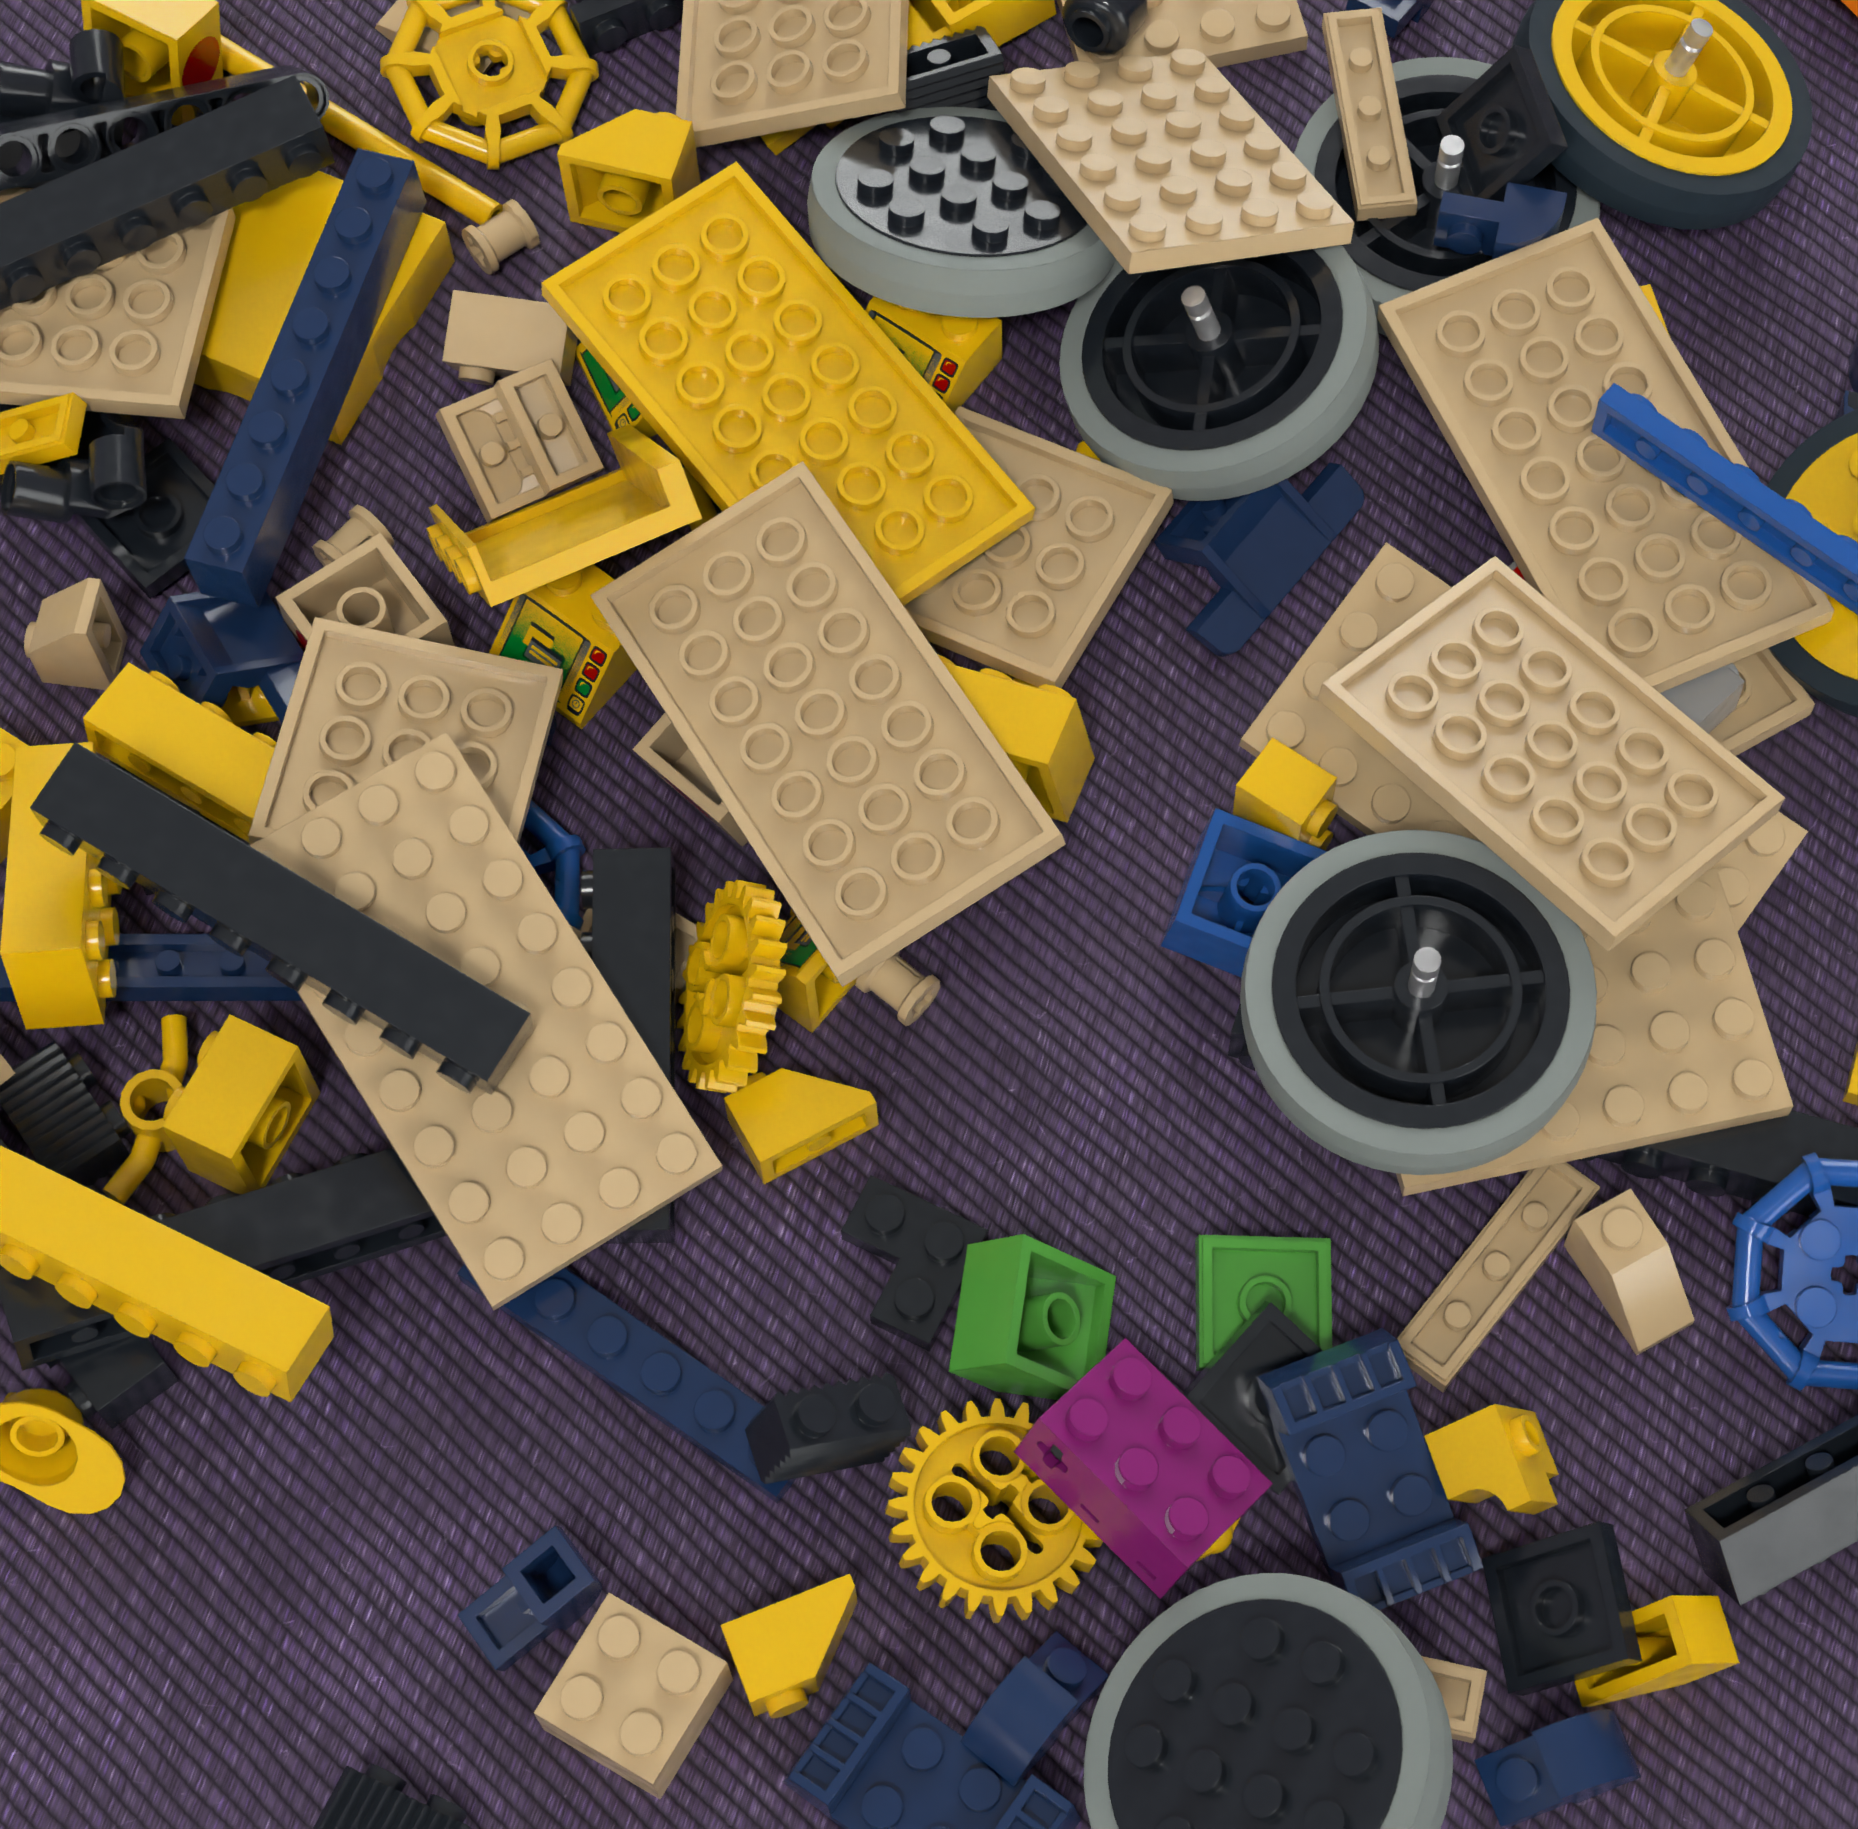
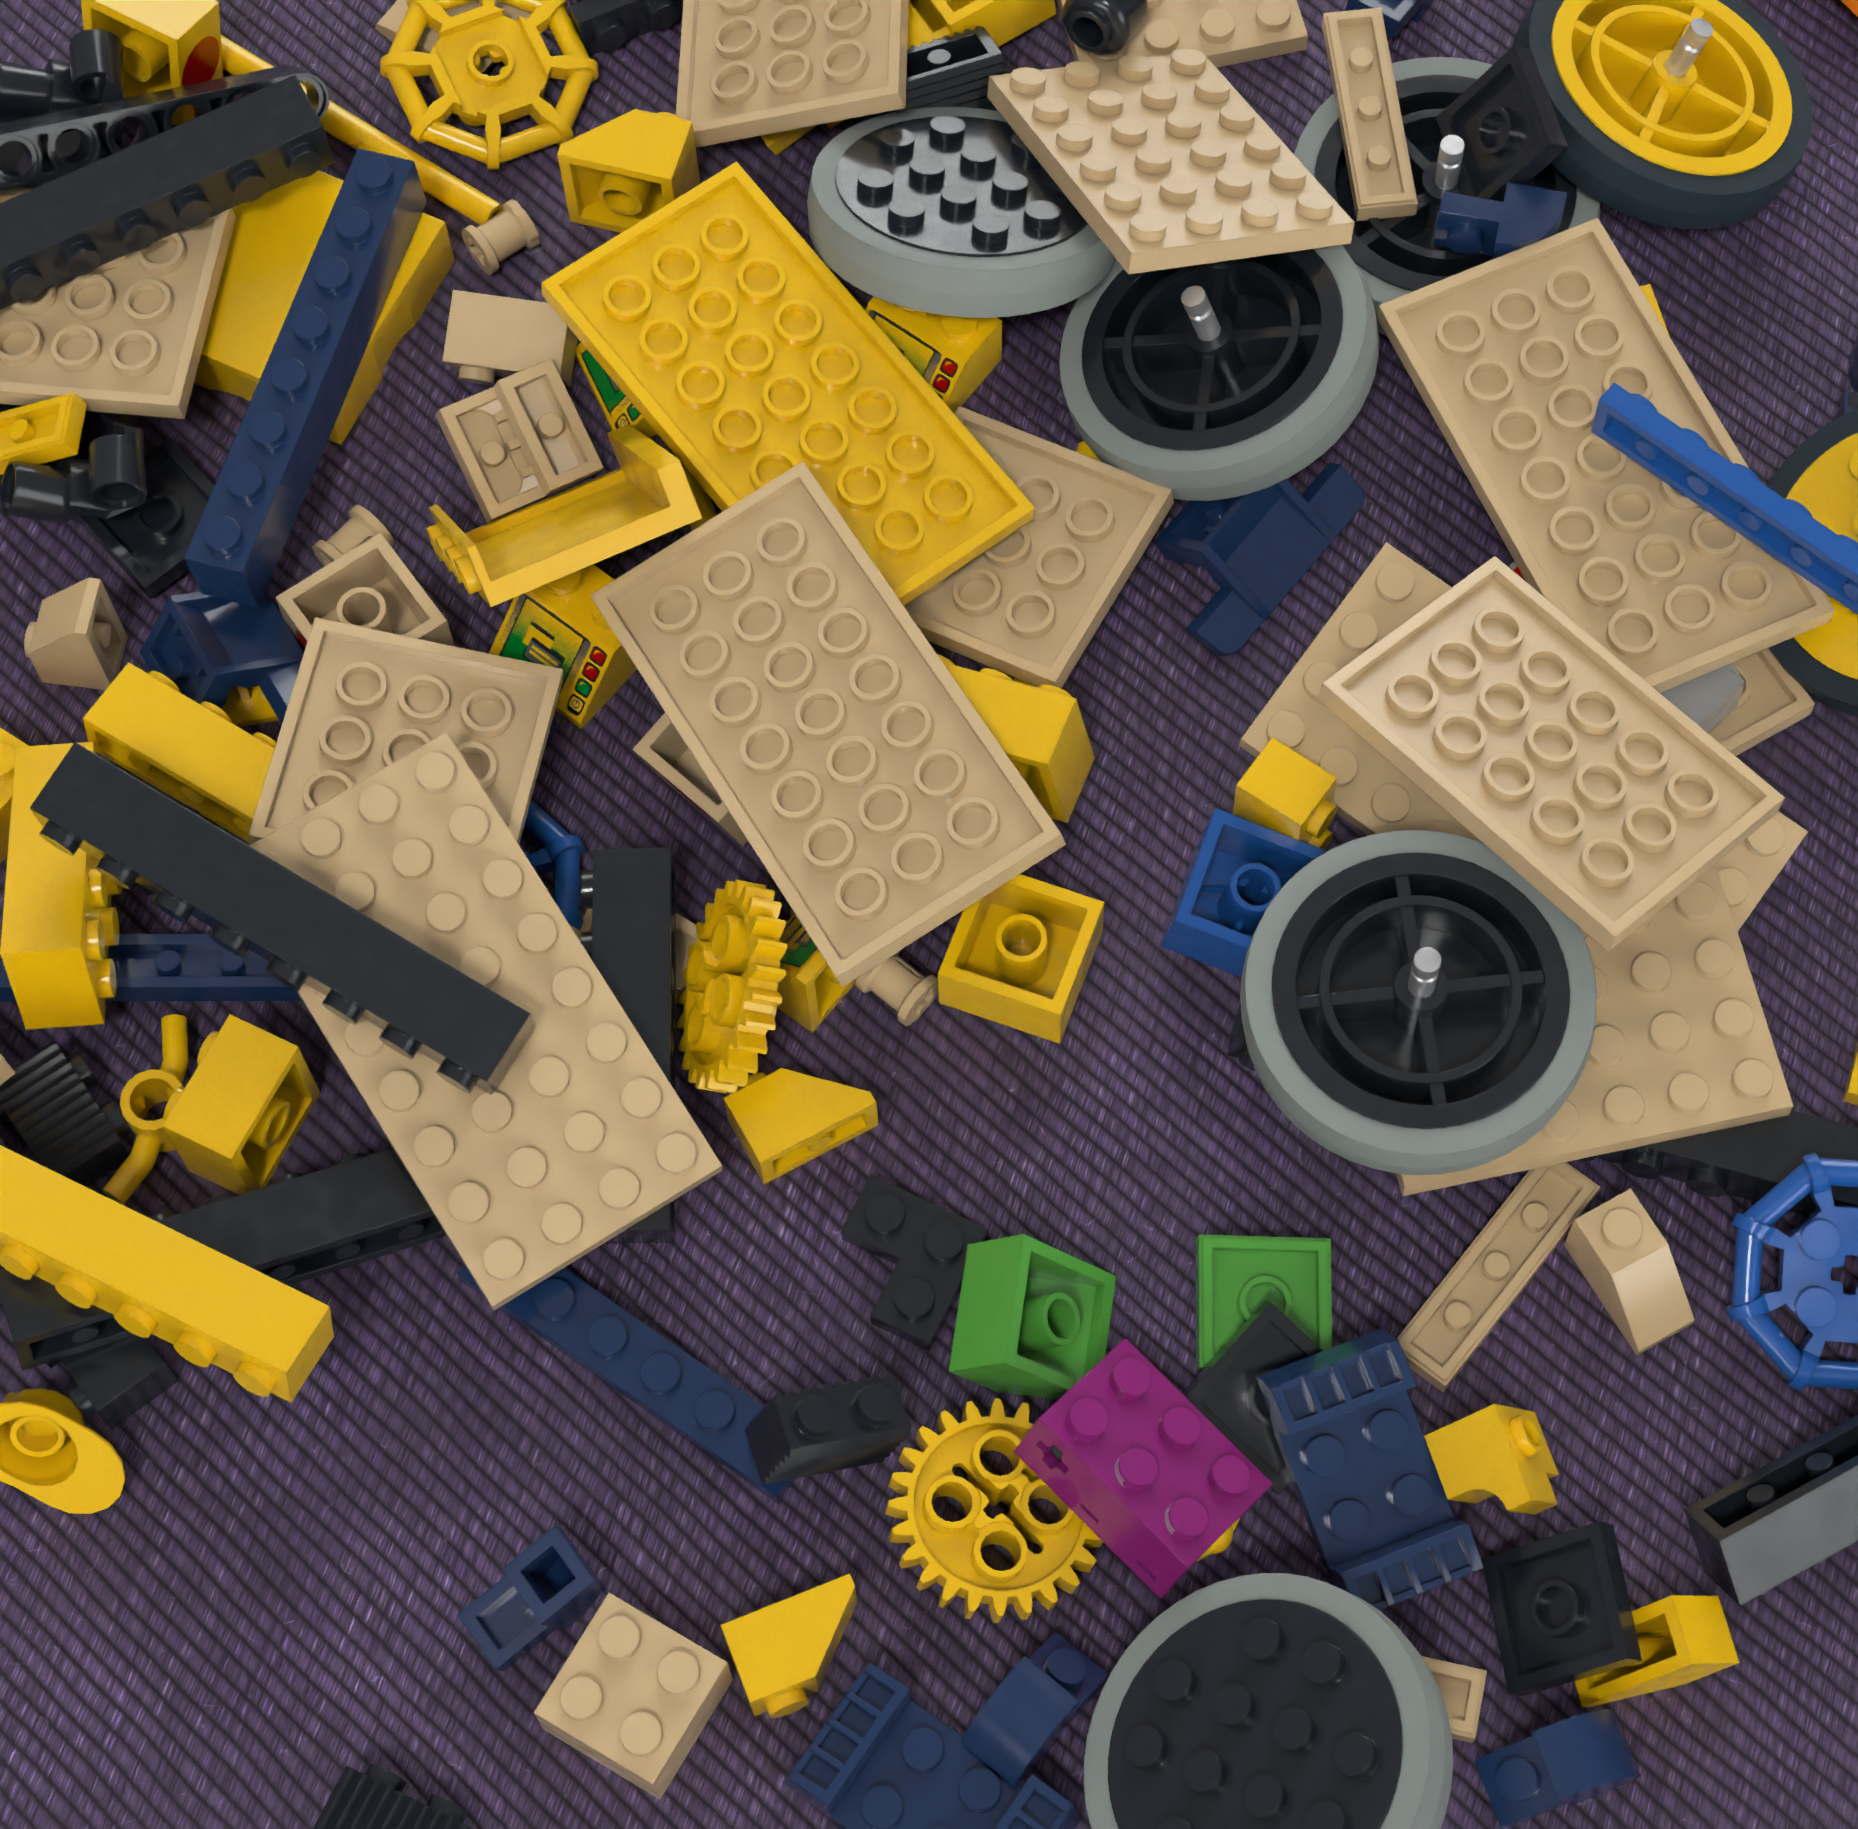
none -> yellow brick [938,874,1105,1044]

